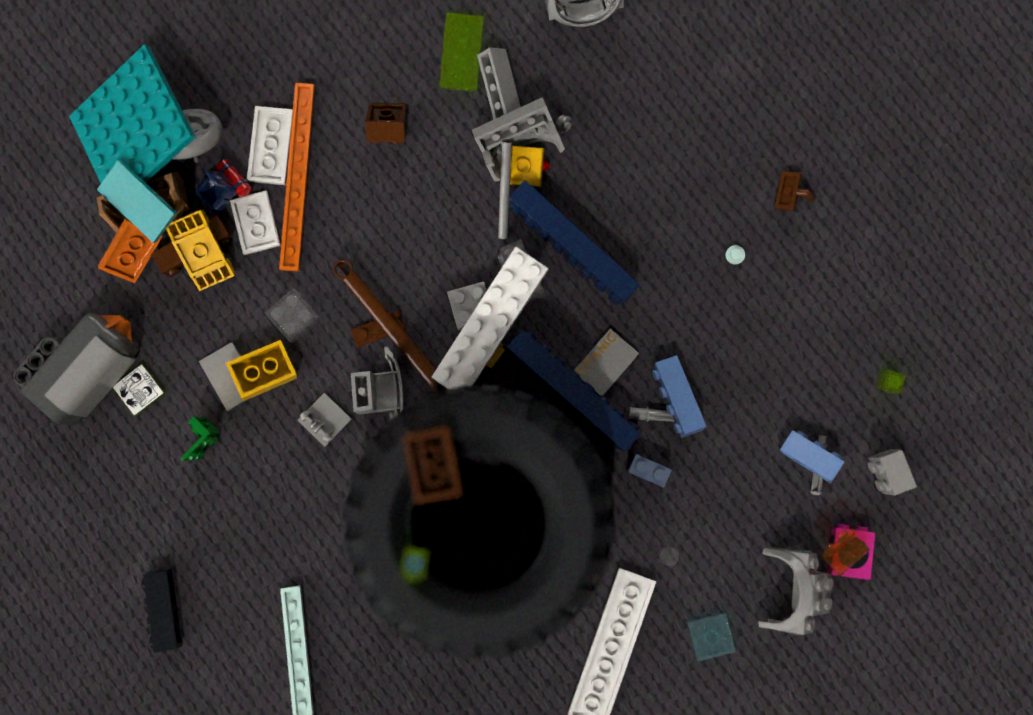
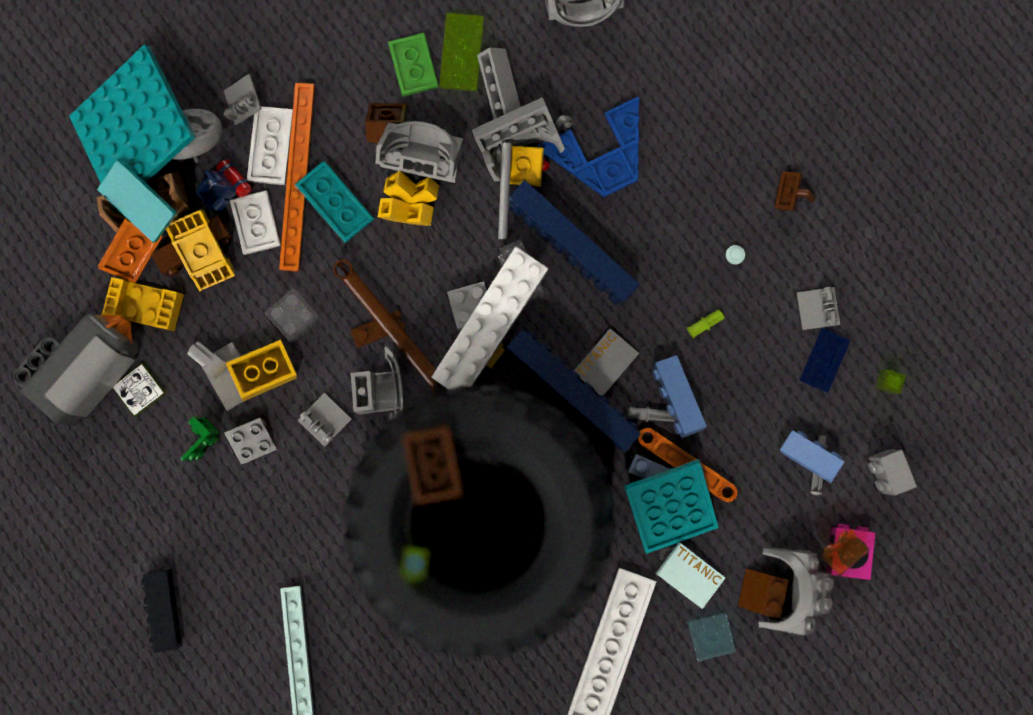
none -> yellow plate [102,277,184,332]
none -> light grey piece [187,341,227,379]
none -> light grey hinge [224,74,262,125]
none -> light grey hinge [224,417,277,465]
none -> teal tile [295,161,374,243]
none -> light grey piece [375,121,463,183]
none -> yellow brick [378,198,434,226]
none -> yellow brick [383,171,439,204]
none -> bright green tile [388,33,438,97]
none -> blue wing [537,97,639,198]
none -> teal plate [624,459,719,554]
none -> orange plate [637,428,738,502]
none -> light aqua tile [656,543,725,609]
none -> lime axle [687,310,724,338]
none -> reddish brown slope [738,568,789,619]
none -> light grey hinge [796,287,840,330]
none -> clear blue piece [799,328,850,393]

